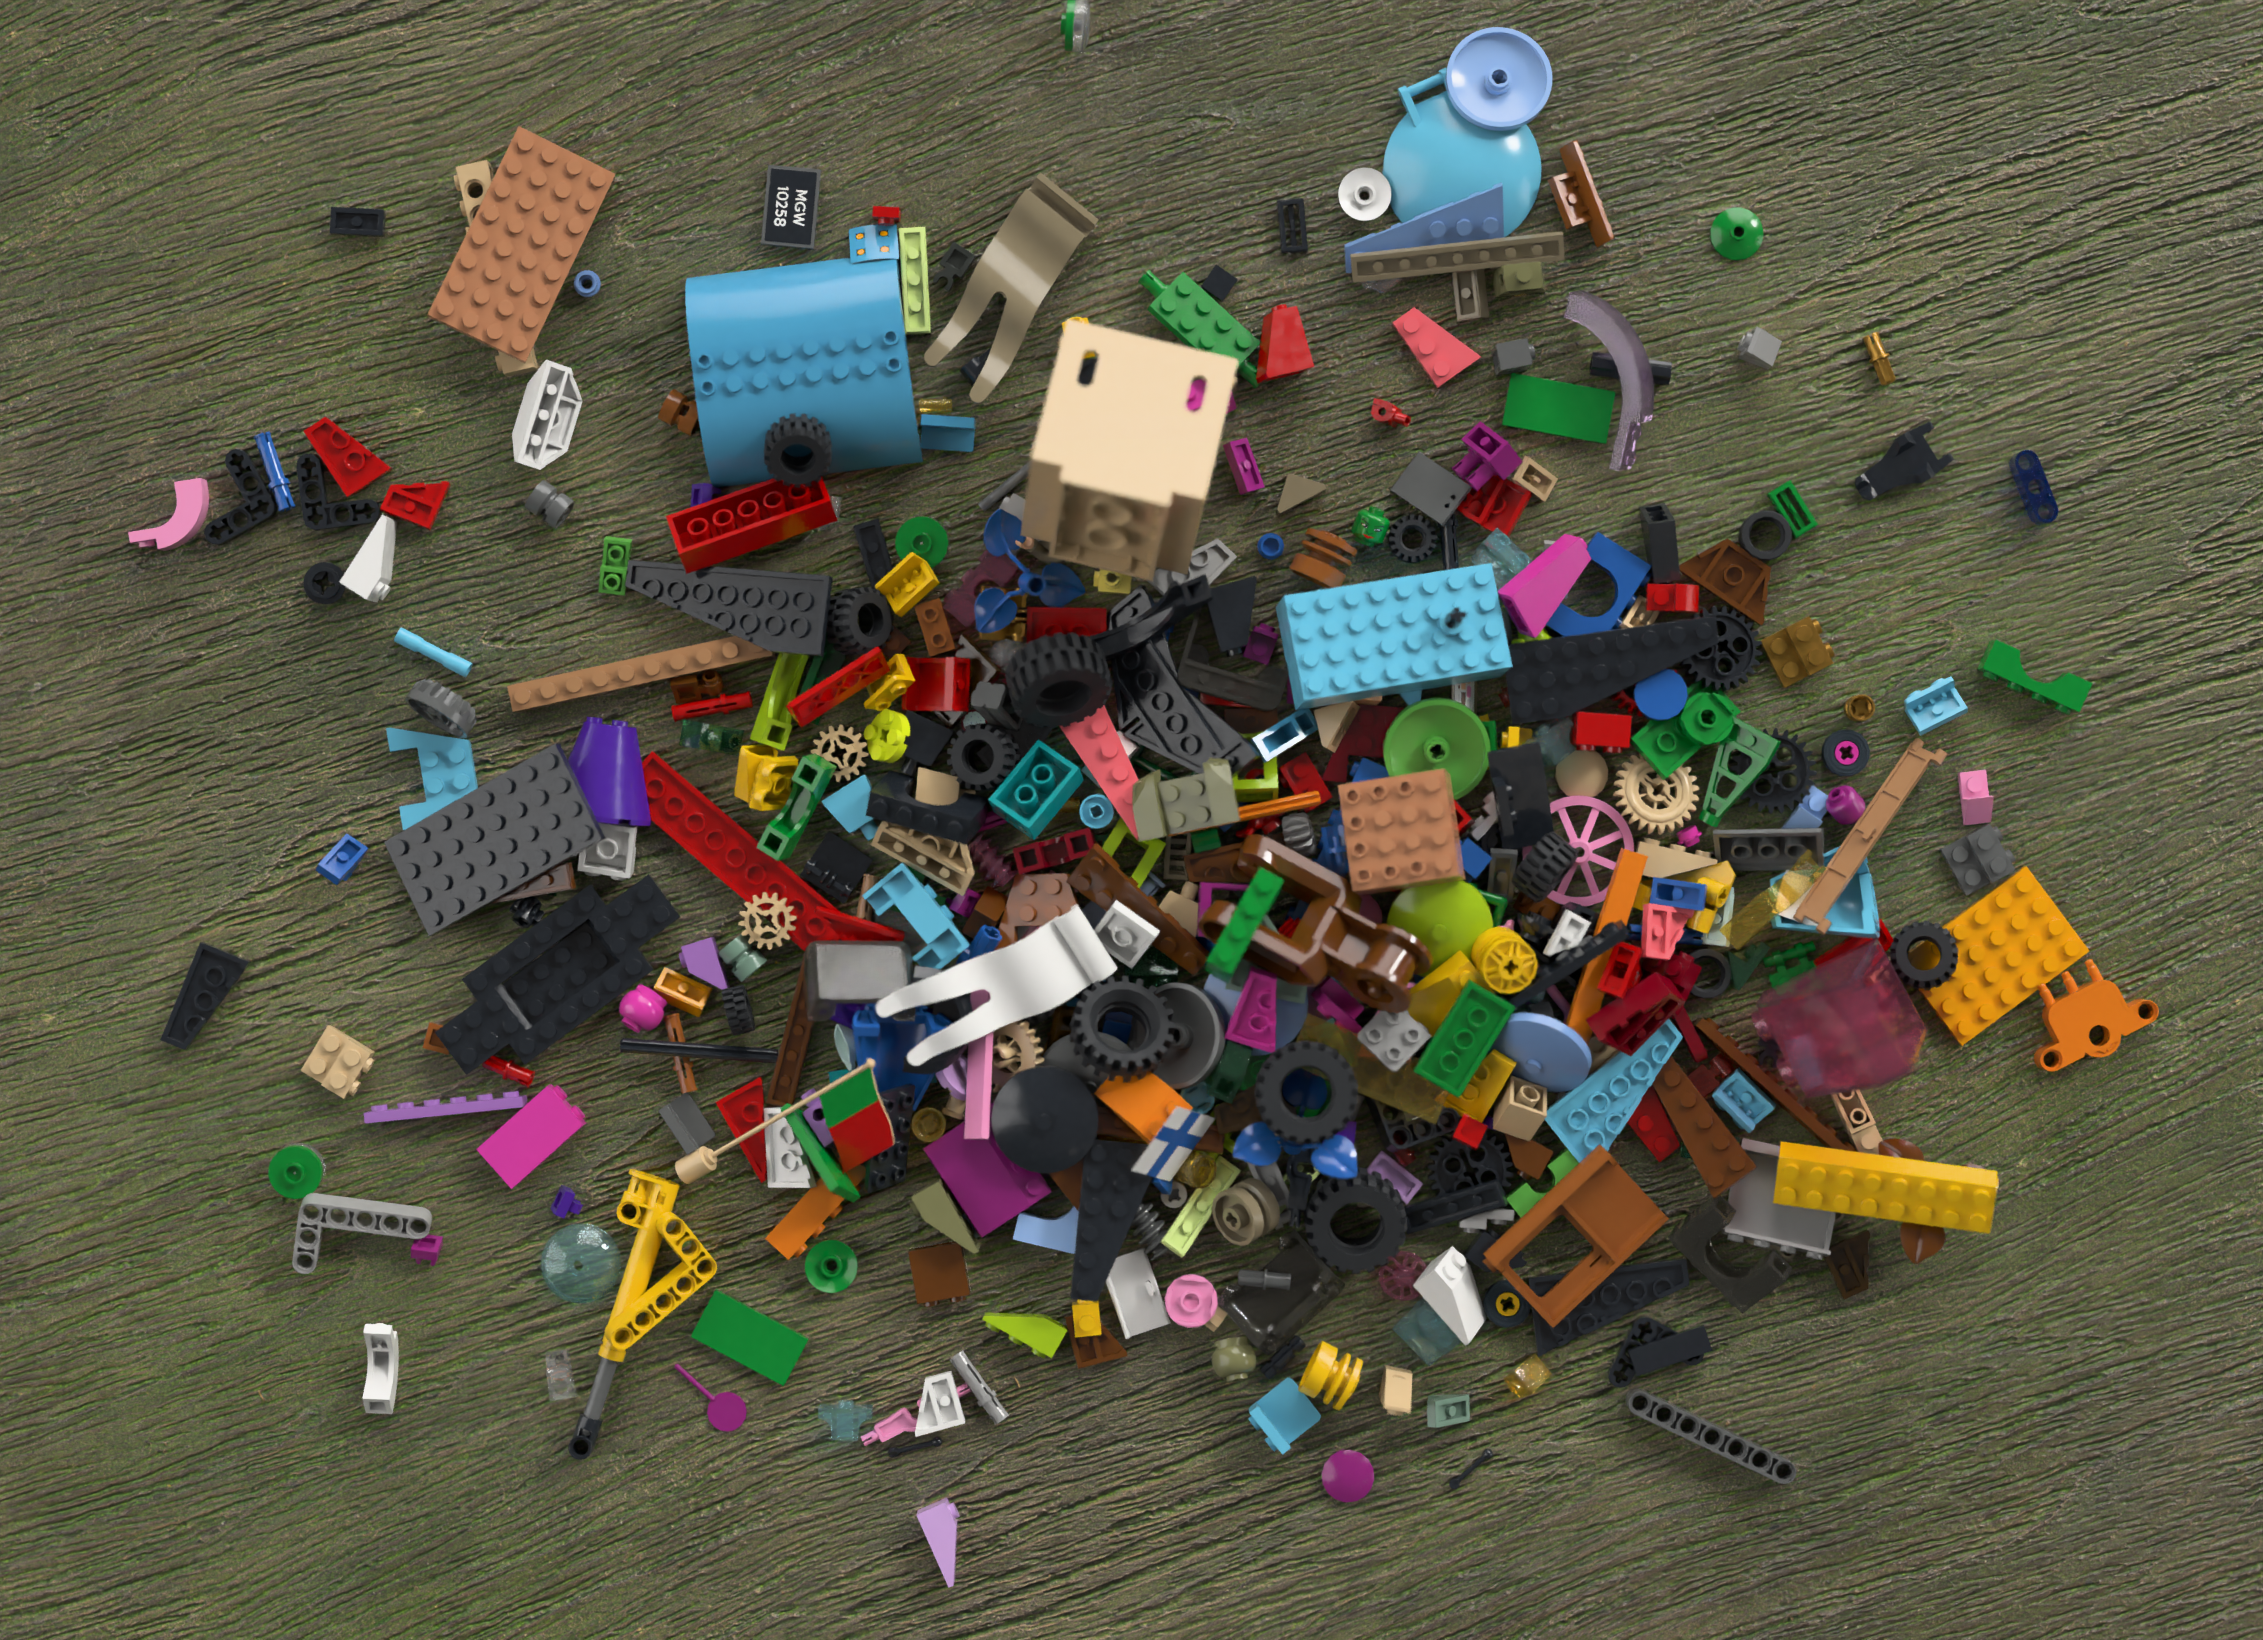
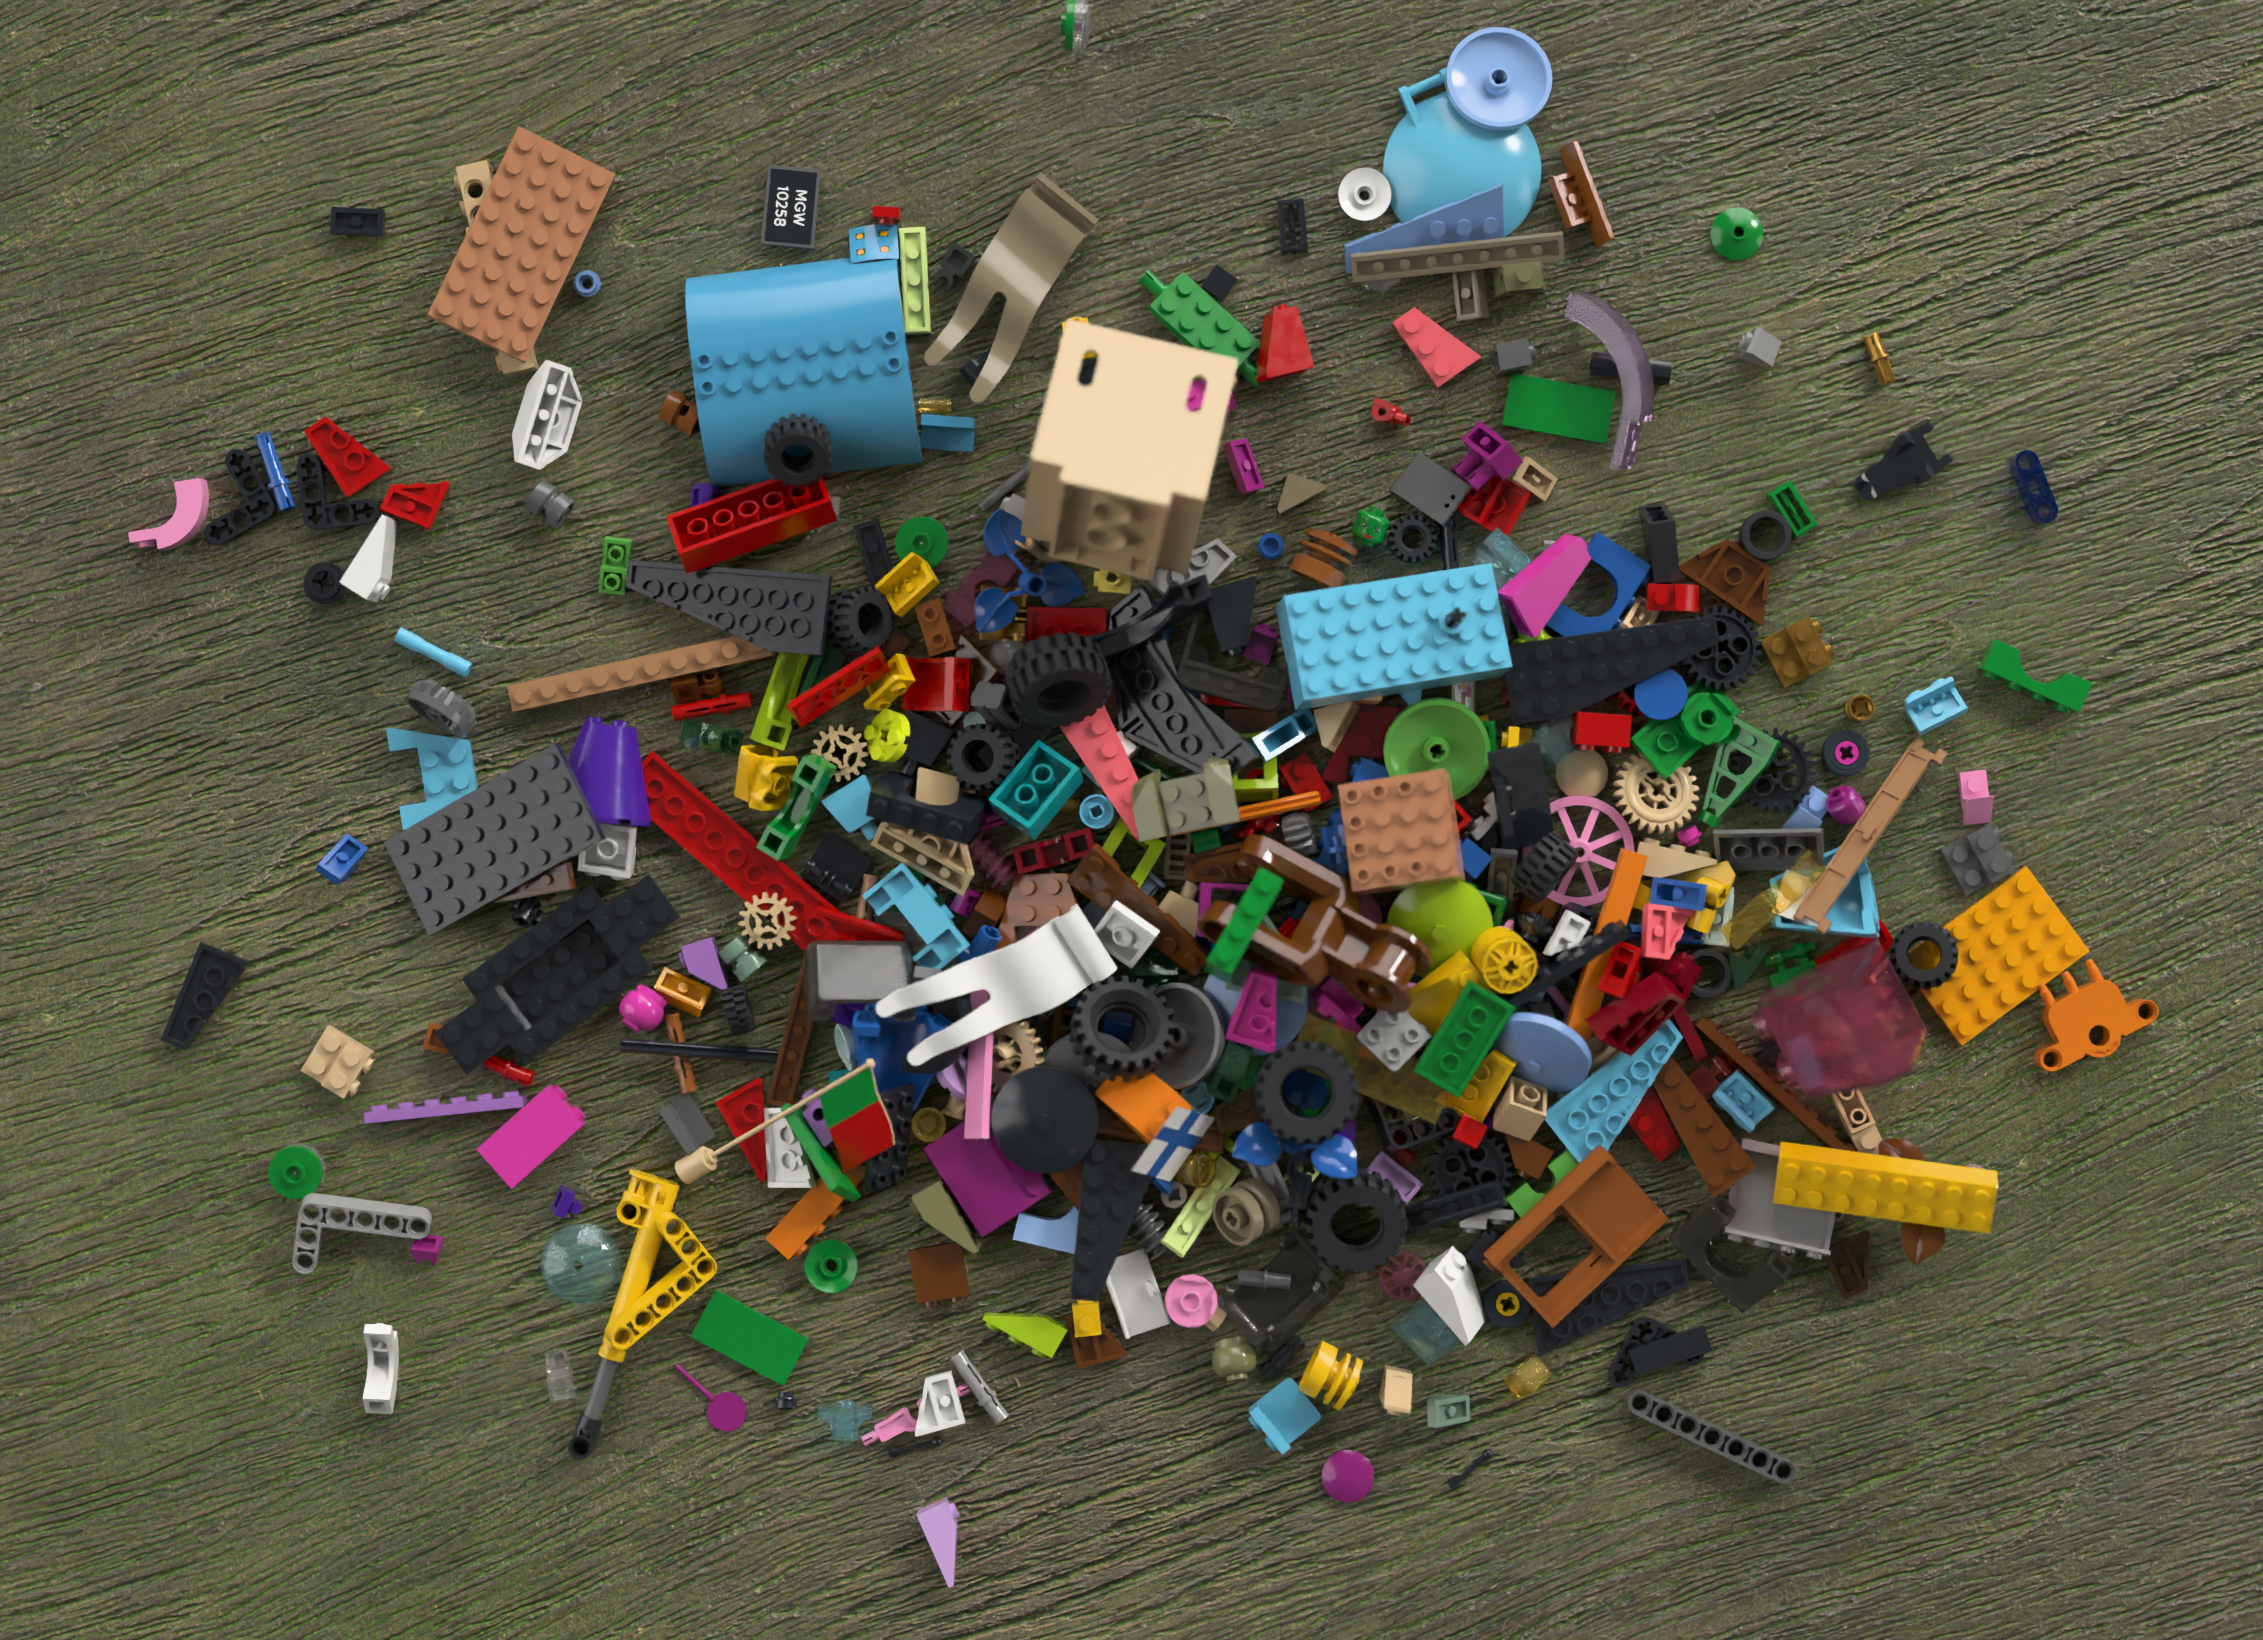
none -> black plate [773,1392,799,1410]

